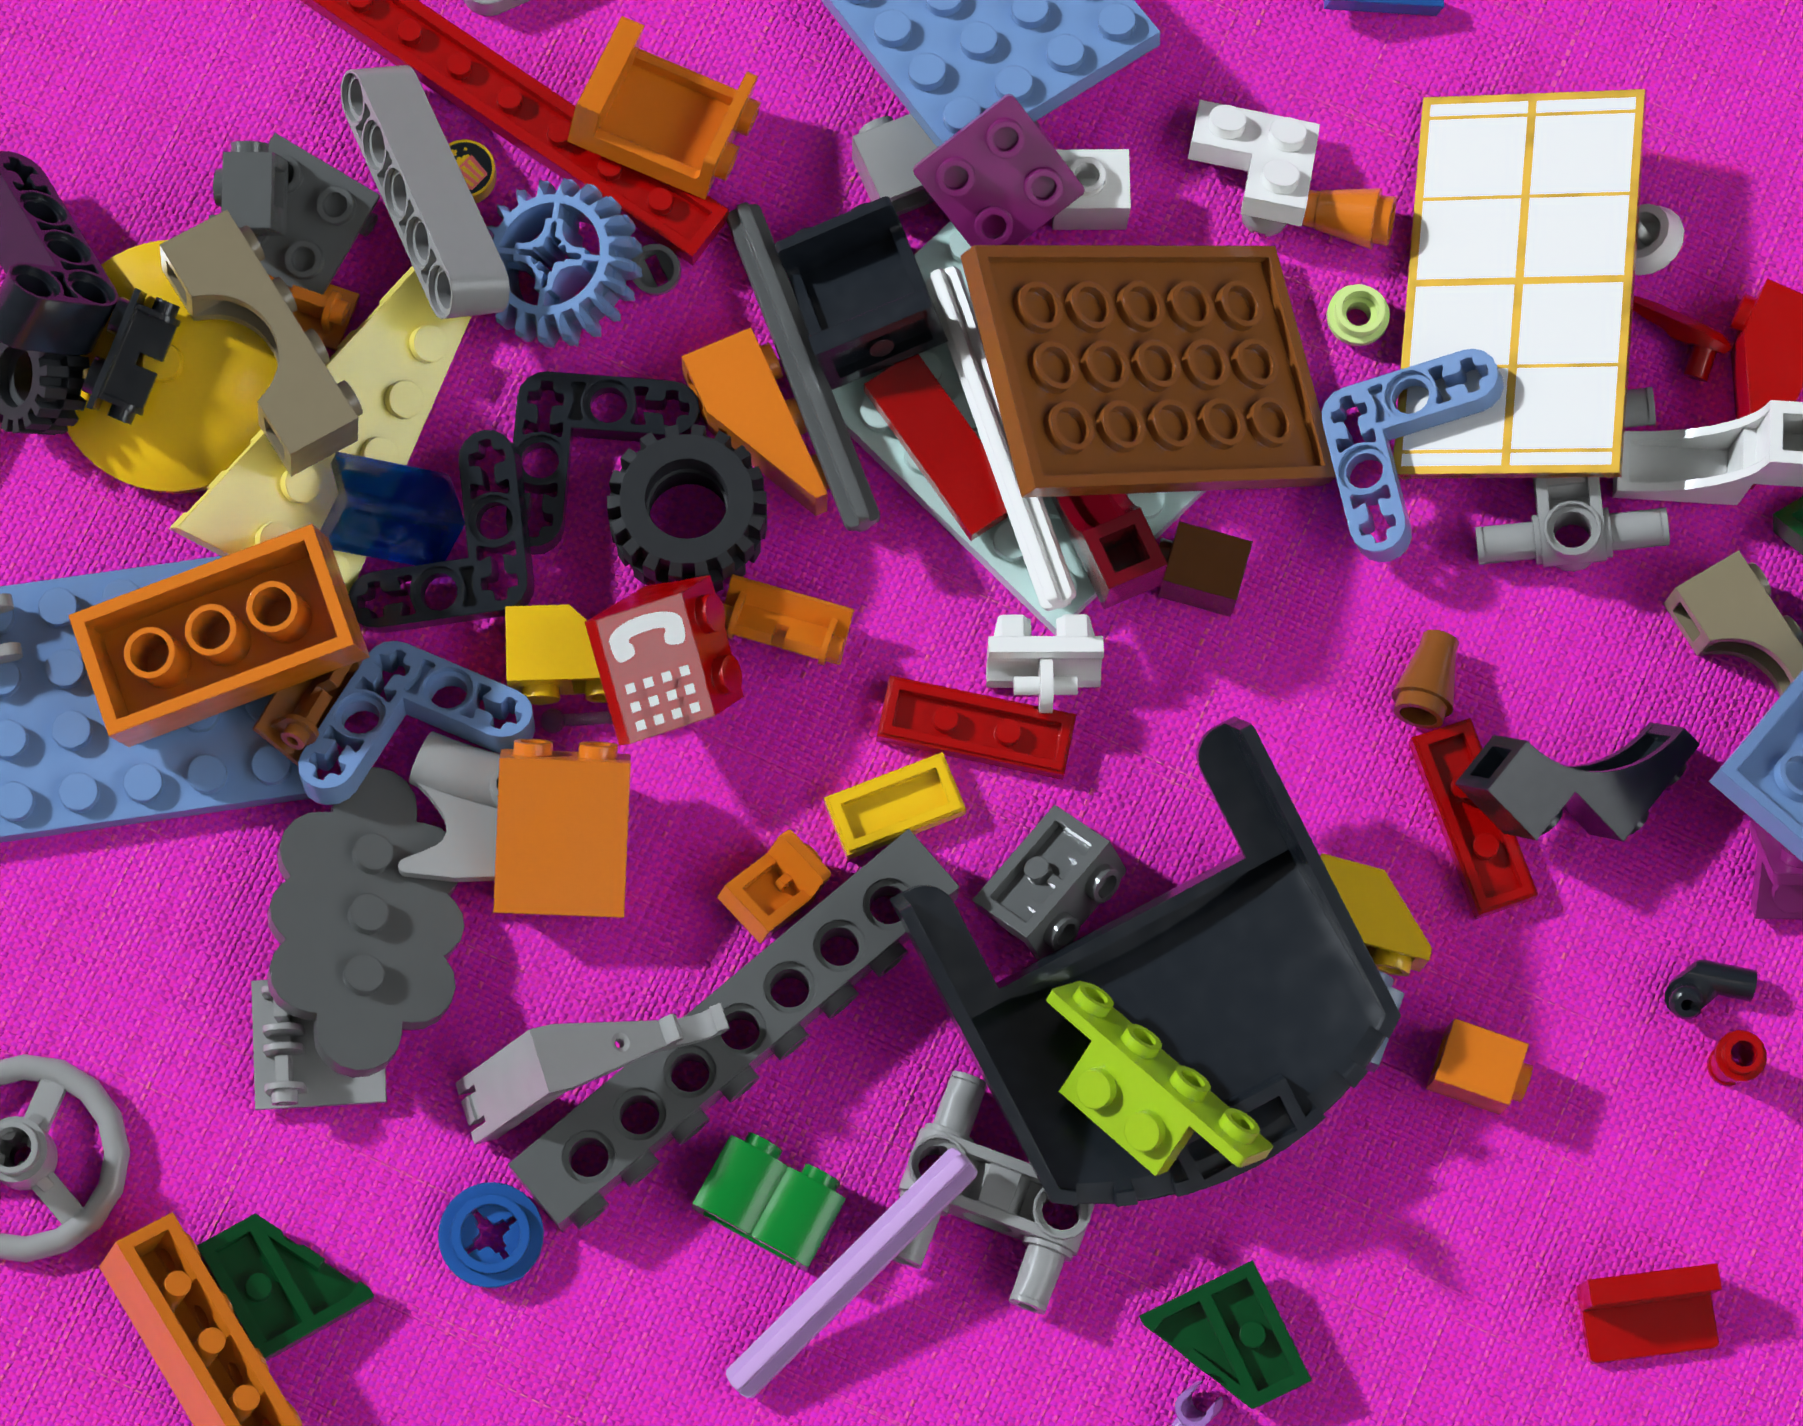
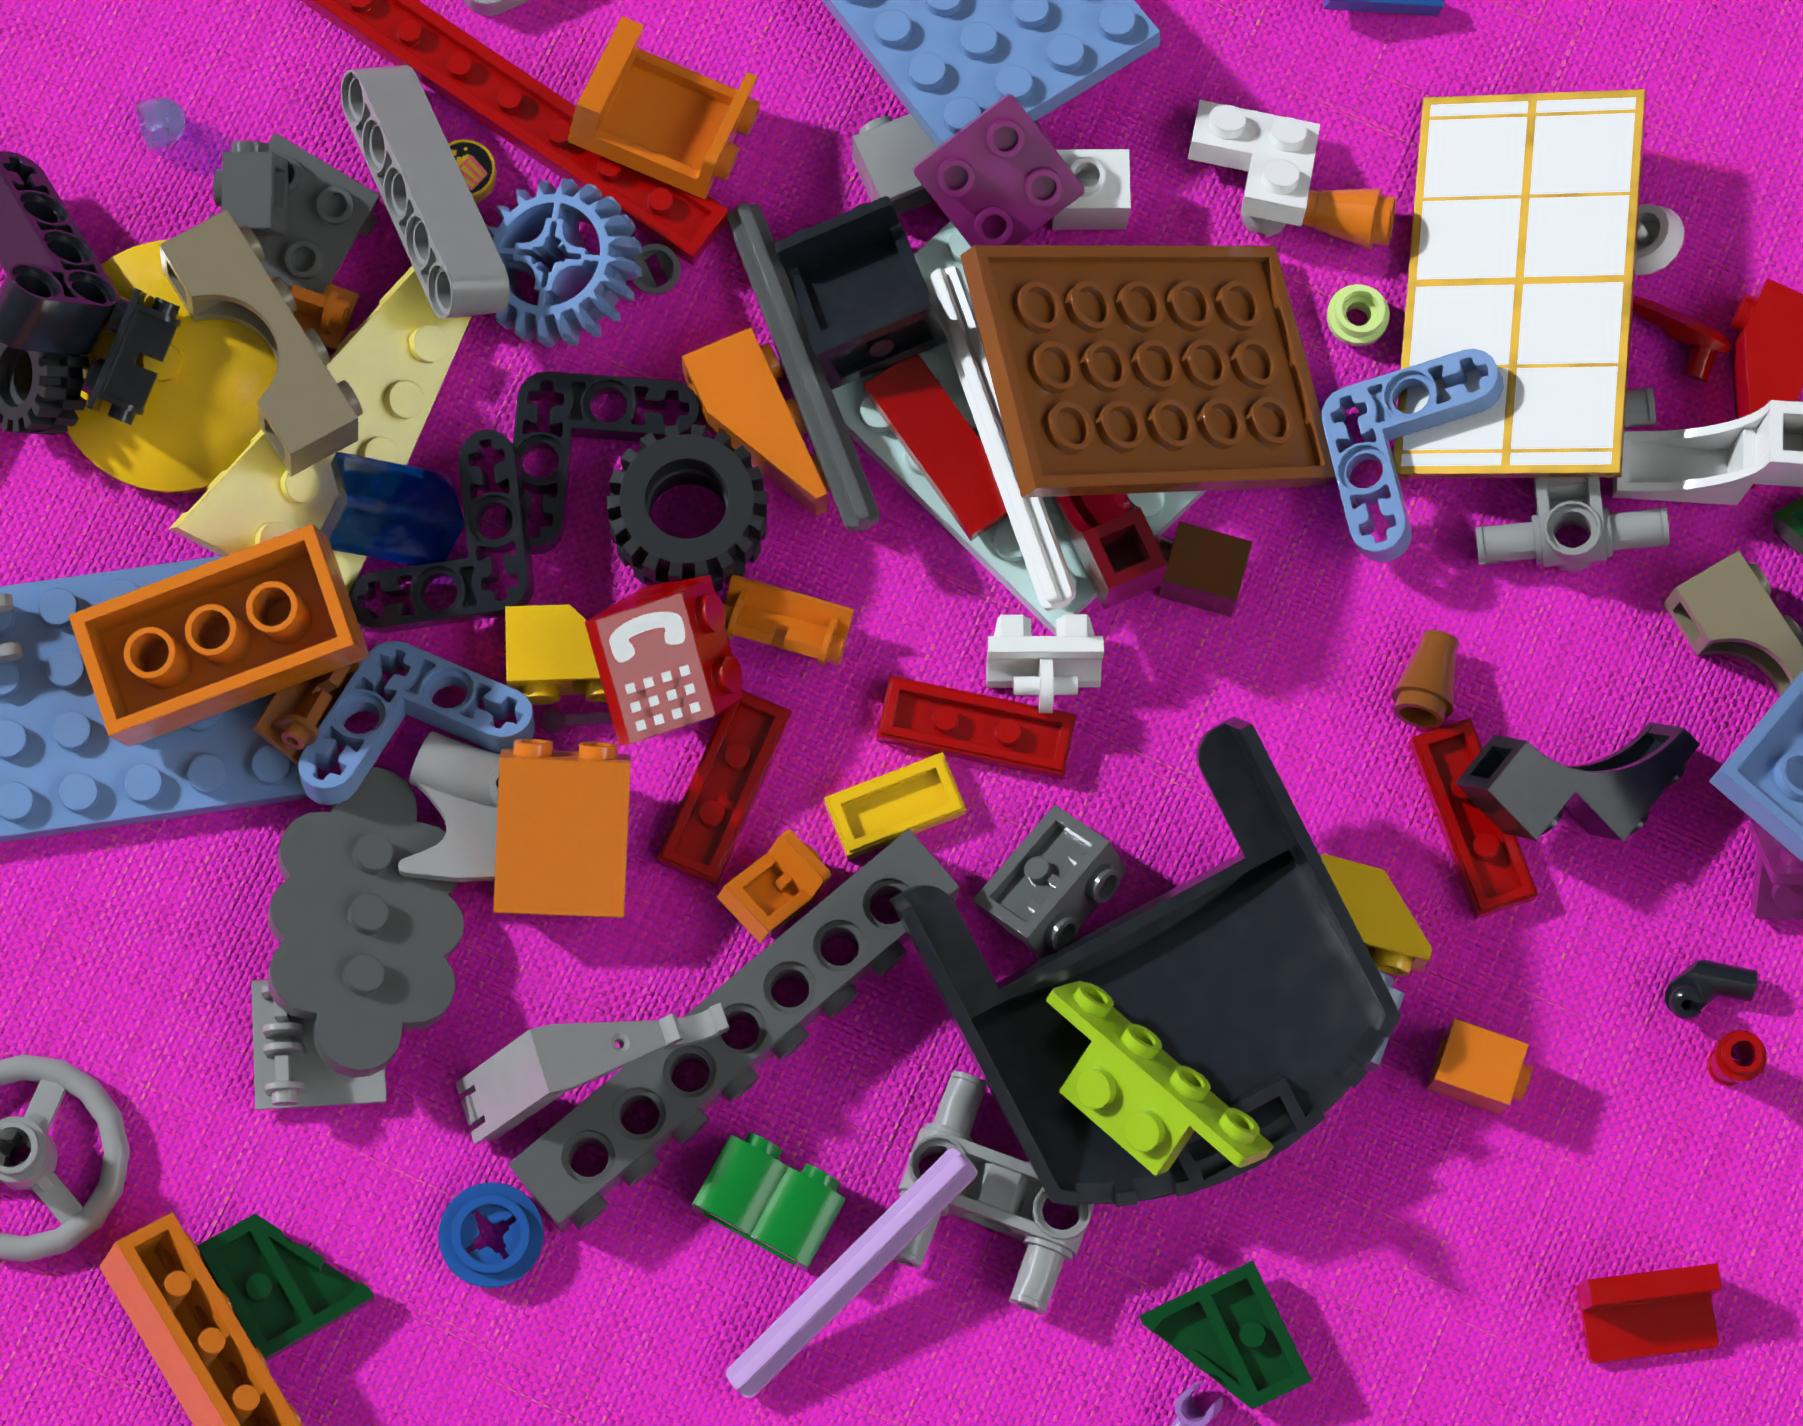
none -> clear light blue hinge [135,97,185,151]
none -> red tile [657,690,792,888]

